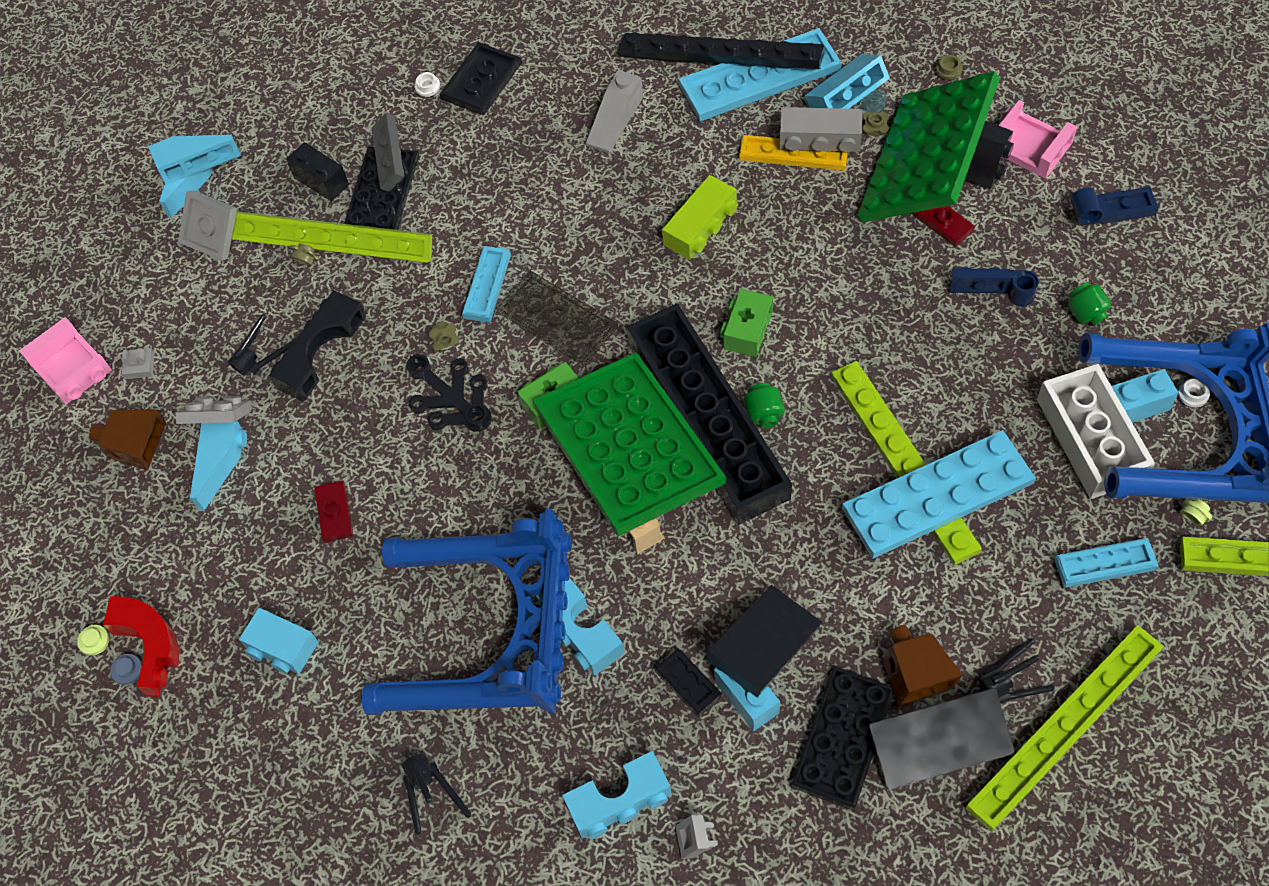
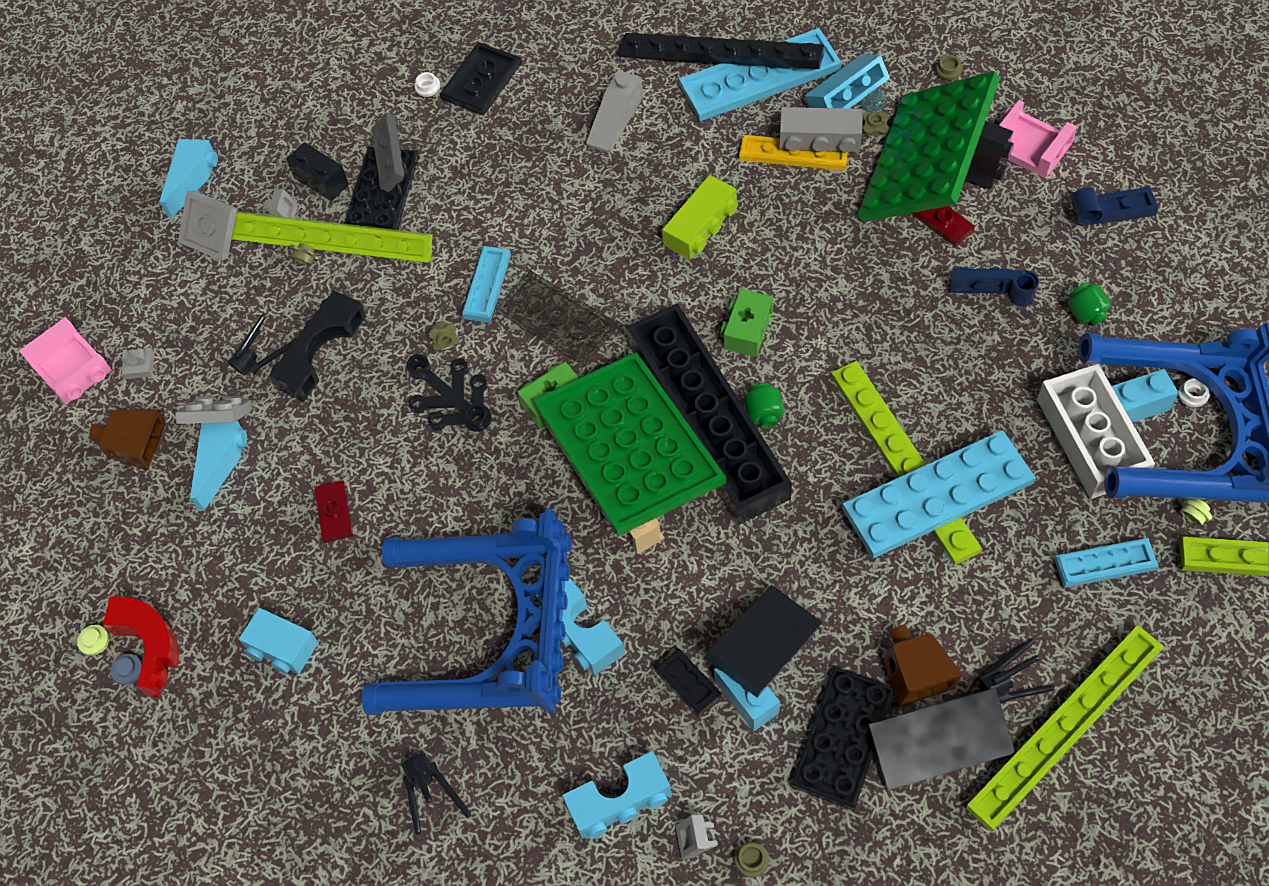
medium azure slope [148,135,241,185] -> none
none -> light grey tile [262,188,298,218]
none -> olive plate [735,842,769,878]

